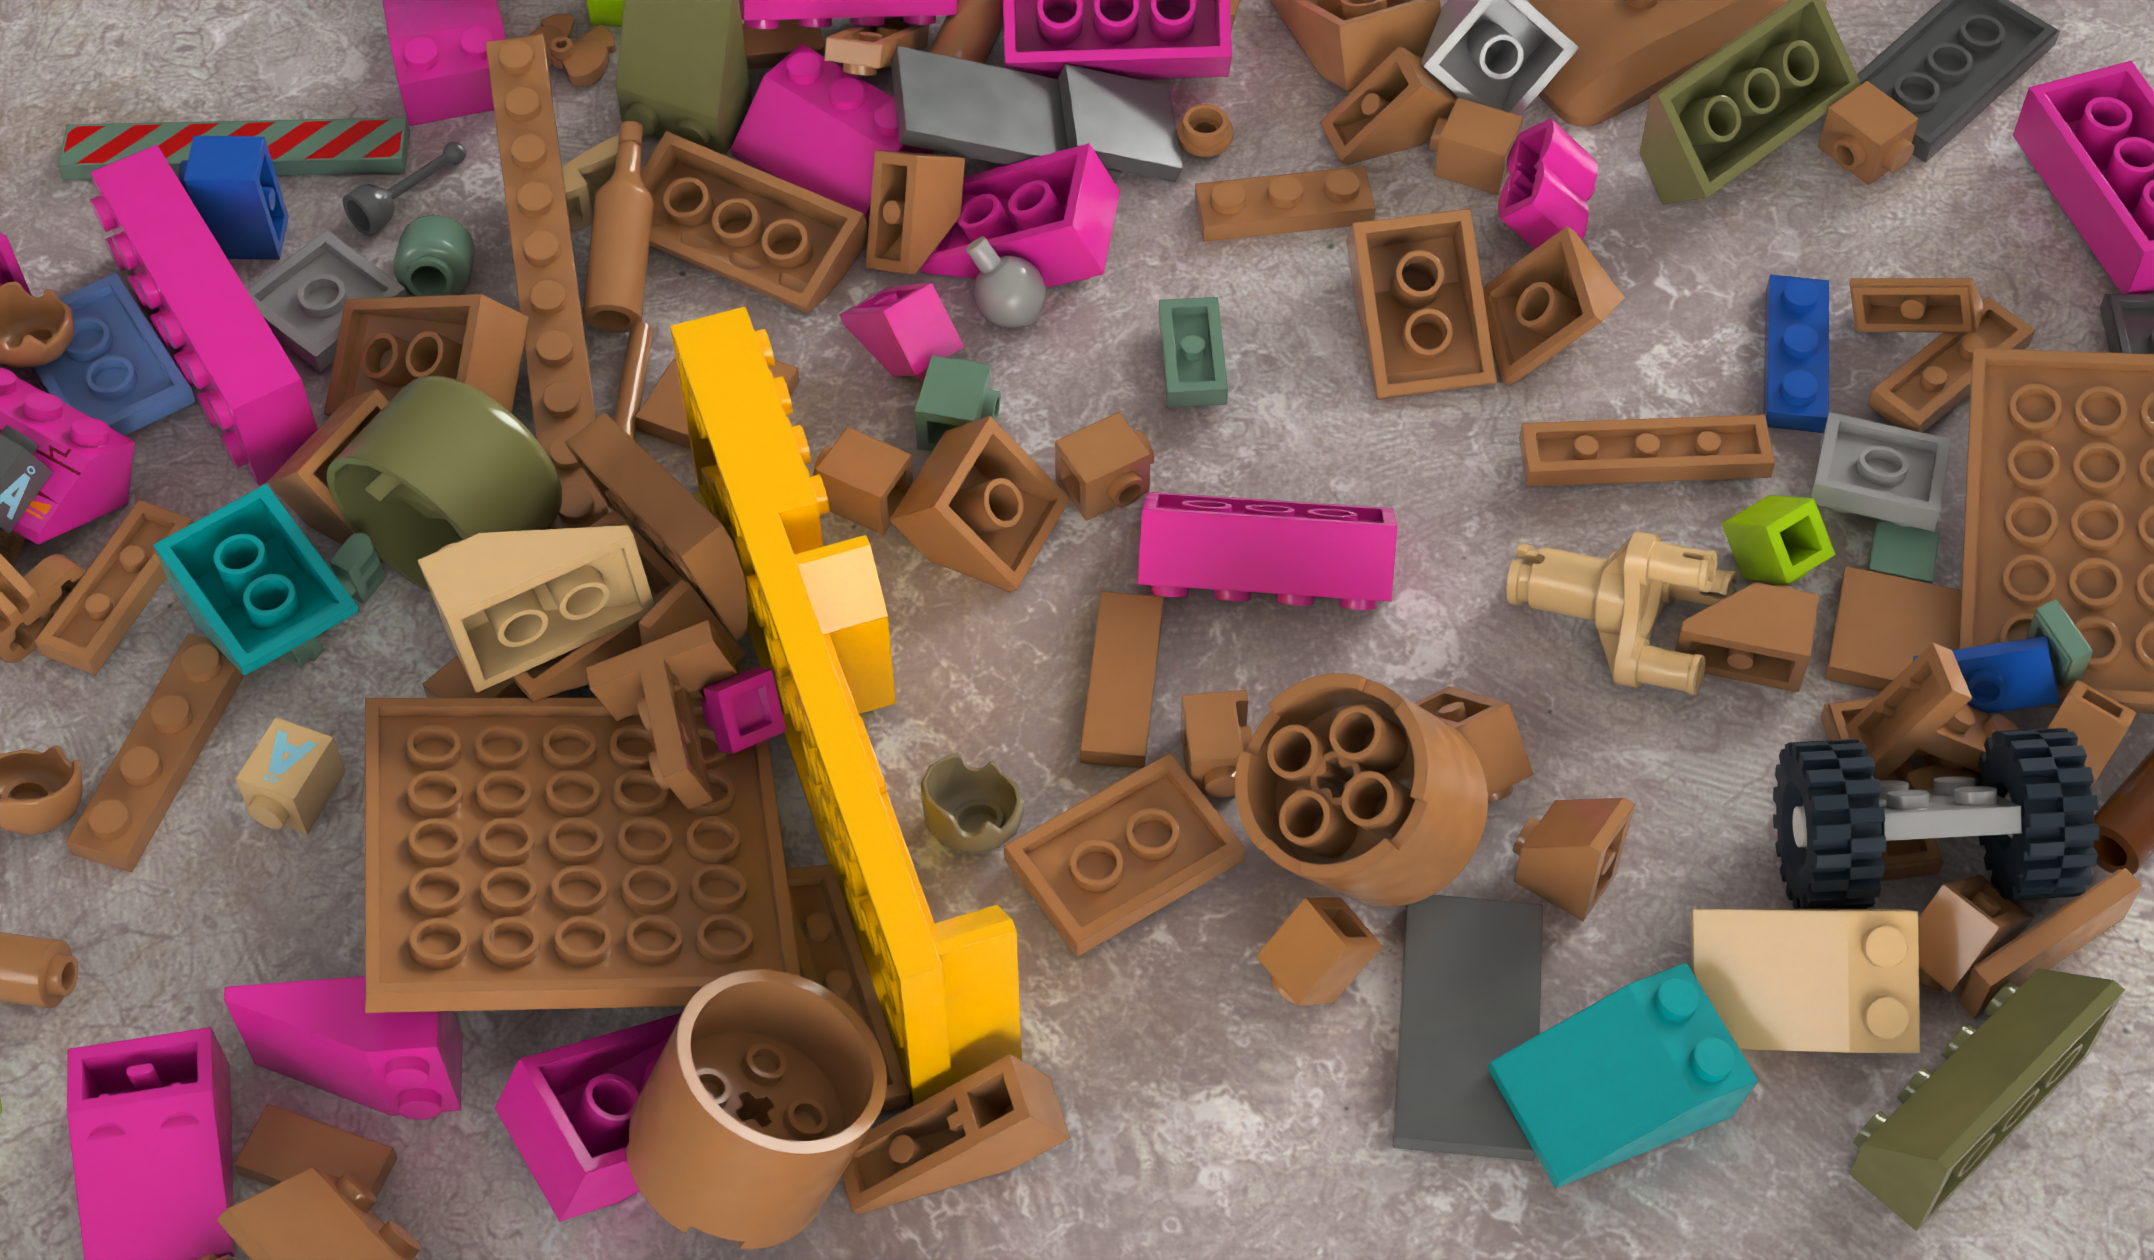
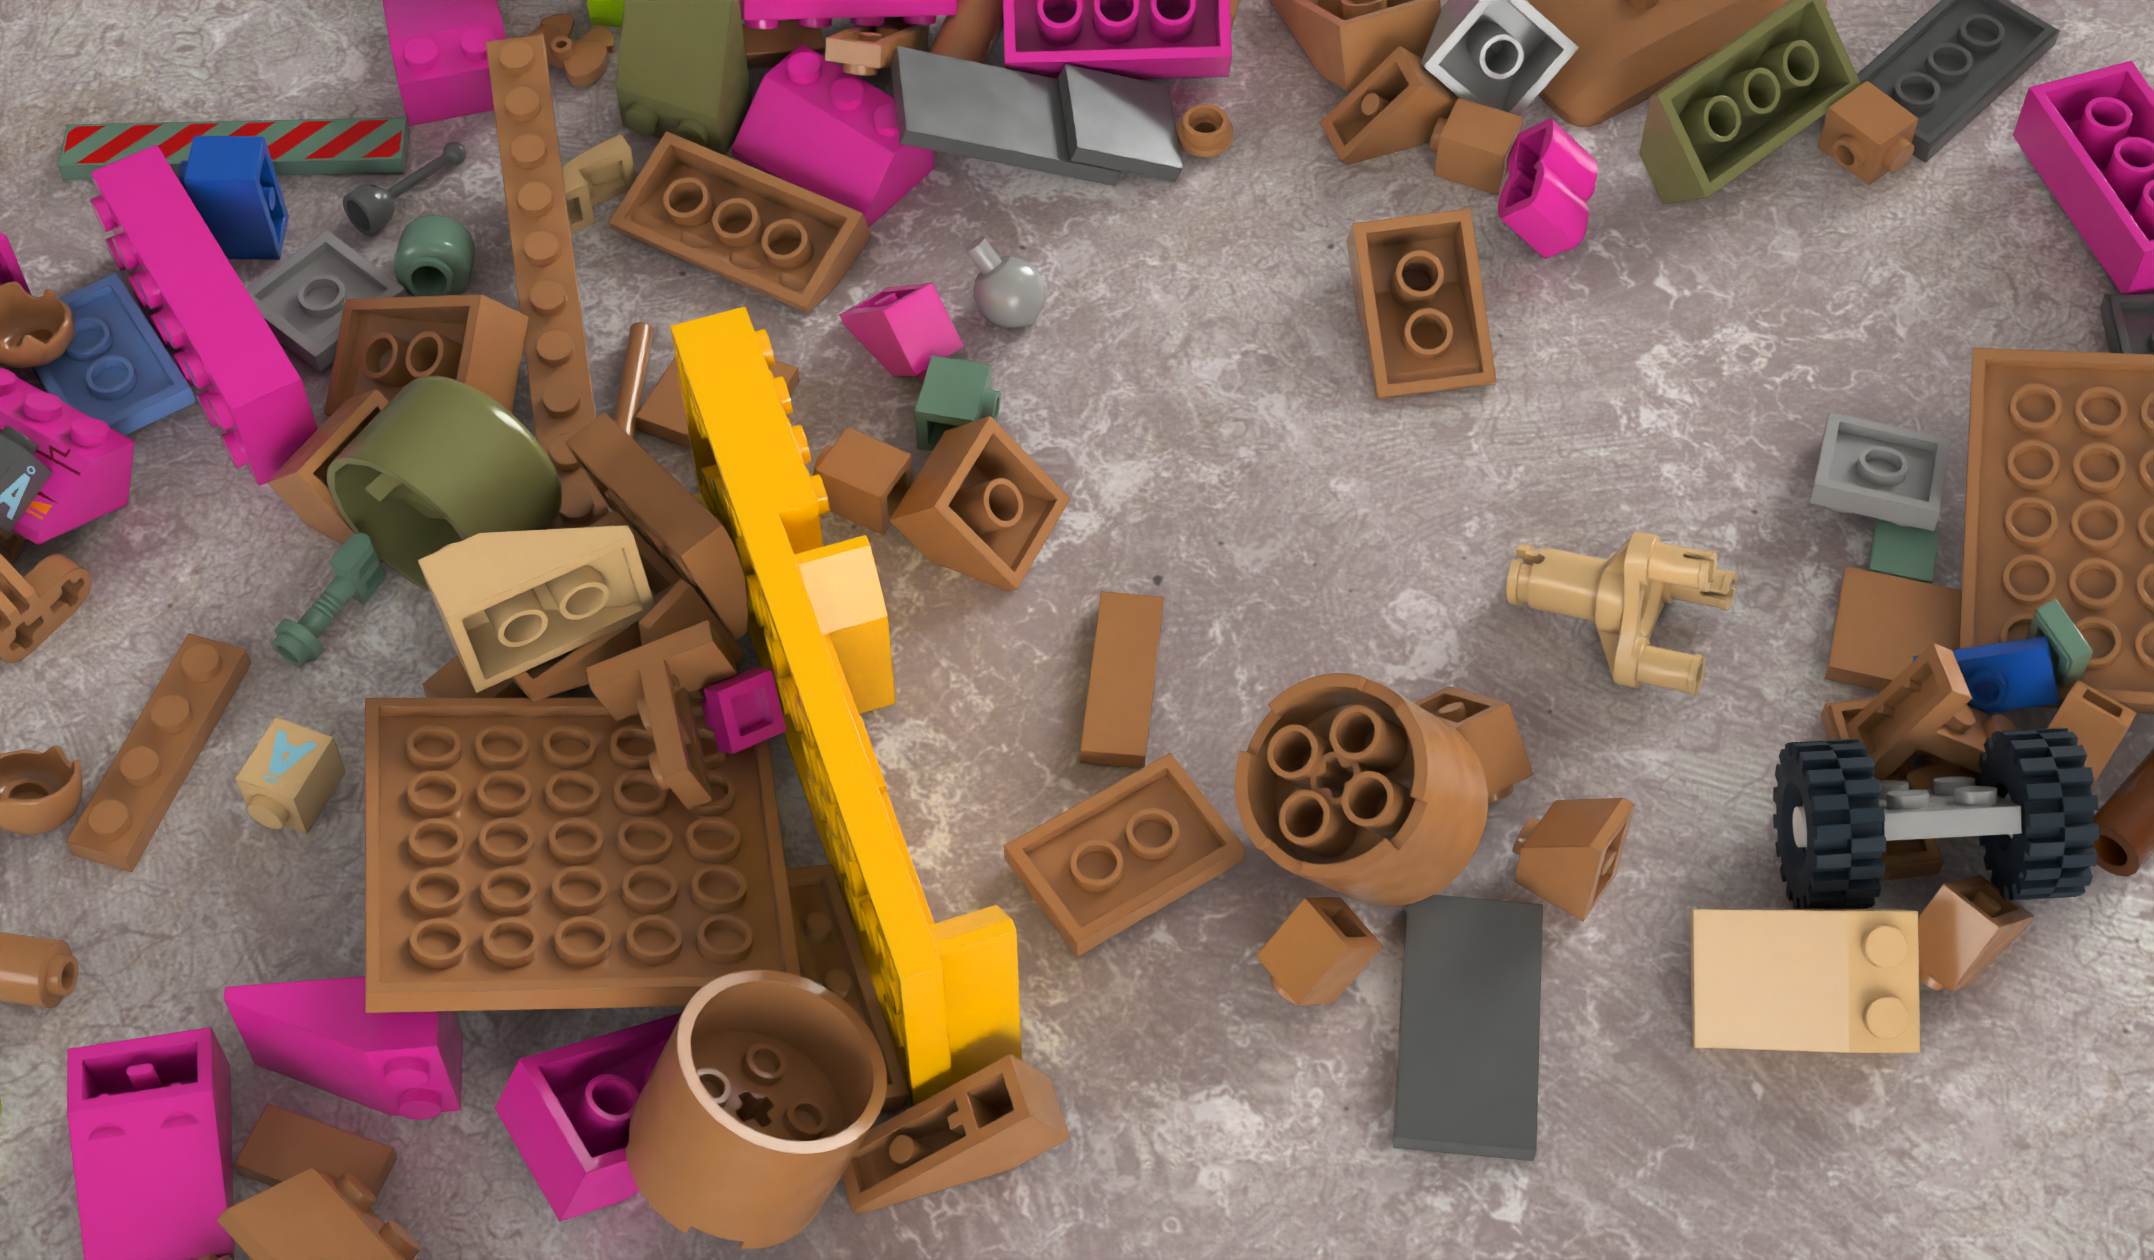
medium nougat plate [35,499,194,676] -> none
teal slope [153,484,360,676] -> none
medium nougat piece [583,121,653,333] -> none
medium nougat slope [866,150,965,274] -> none
dark pink slope [920,143,1120,287] -> none
dark tan hair [921,753,1024,852] -> none
medium nougat brick [1055,412,1154,521] -> none
dark pink slope [1137,492,1397,610] -> none
sand green plate [1158,297,1228,407] -> none
medium nougat brick [1180,690,1252,798] -> none
medium nougat plate [1195,166,1376,242] -> none
medium nougat slope [1483,226,1625,386] -> none
teal slope [1487,962,1758,1189] -> none
medium nougat plate [1519,414,1775,487] -> none
medium nougat slope [1675,582,1819,692] -> none
lime brick [1721,495,1836,586] -> none
blue plate [1763,274,1829,433] -> none
medium nougat slope [1849,278,1984,333] -> none
olive slope [1849,968,2125,1231] -> none
medium nougat plate [1867,296,2035,433] -> none
medium nougat tile [1959,868,2142,1019] -> none

